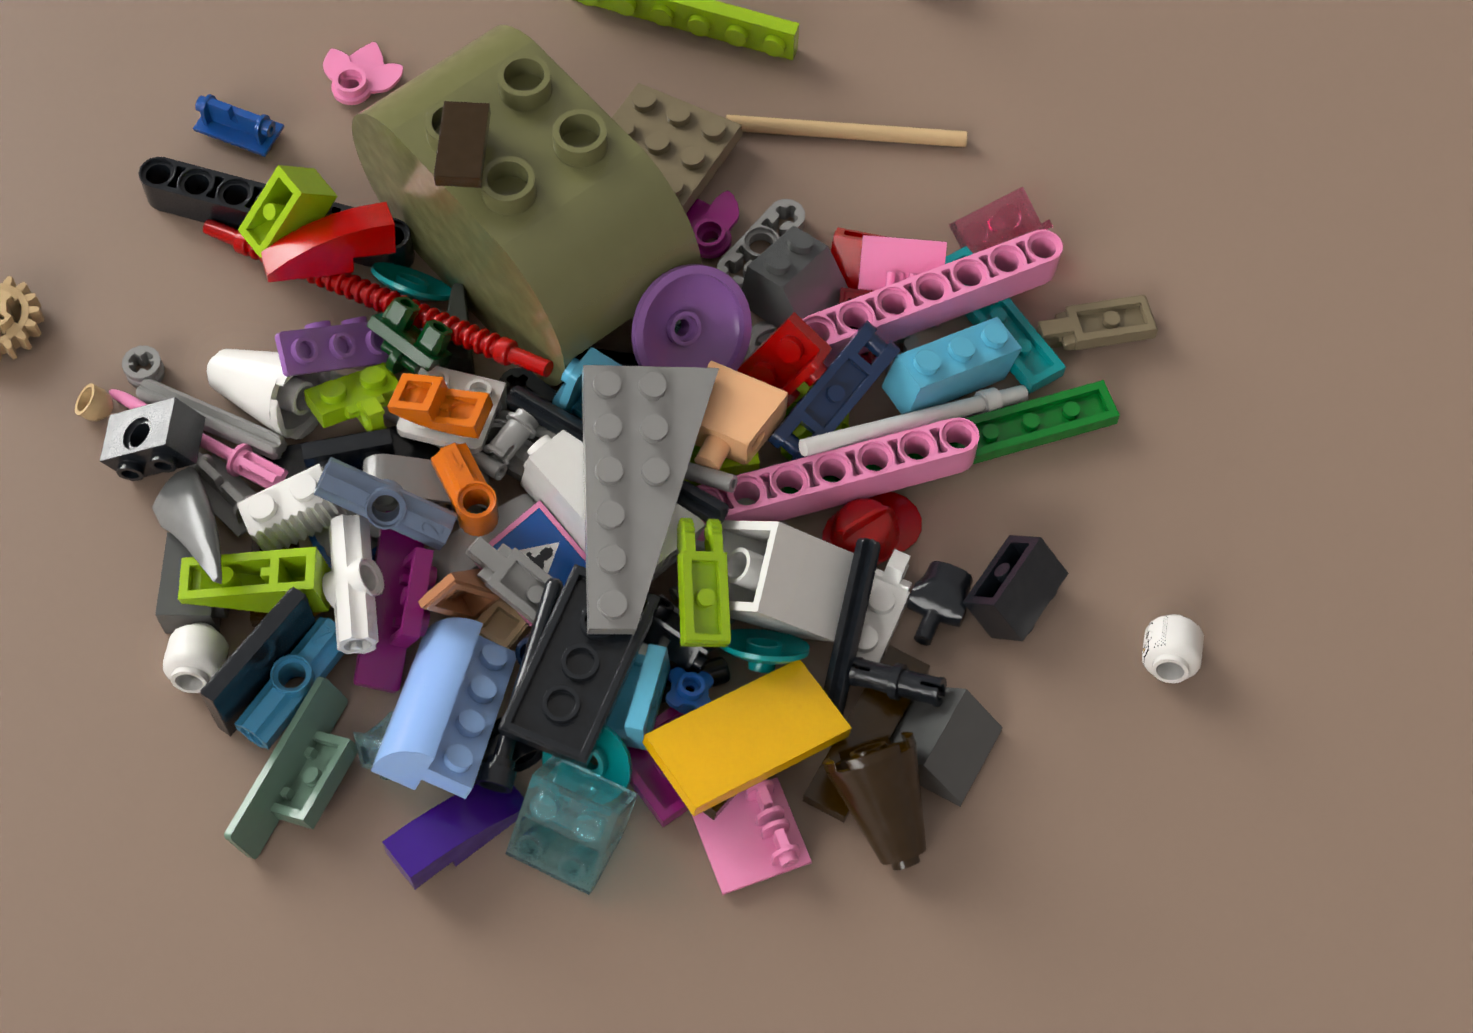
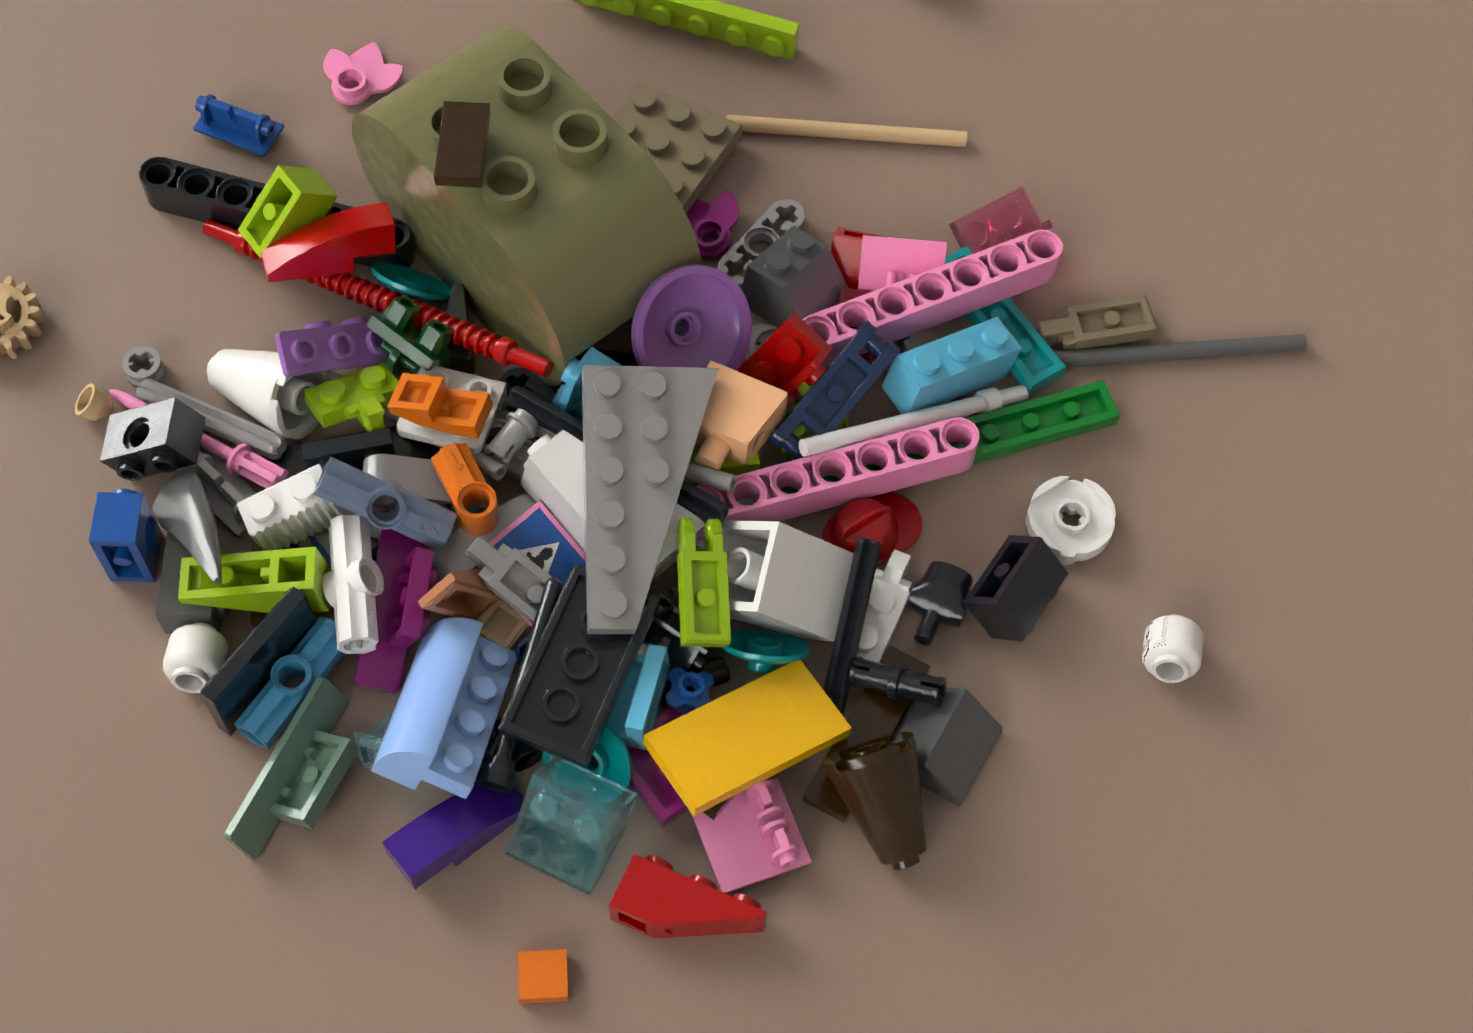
none -> blue brick [89,489,163,582]
none -> orange tile [518,949,569,1004]
none -> red slope [609,854,767,938]
none -> white plate [1025,476,1116,565]
none -> dark grey piece [1054,334,1307,367]

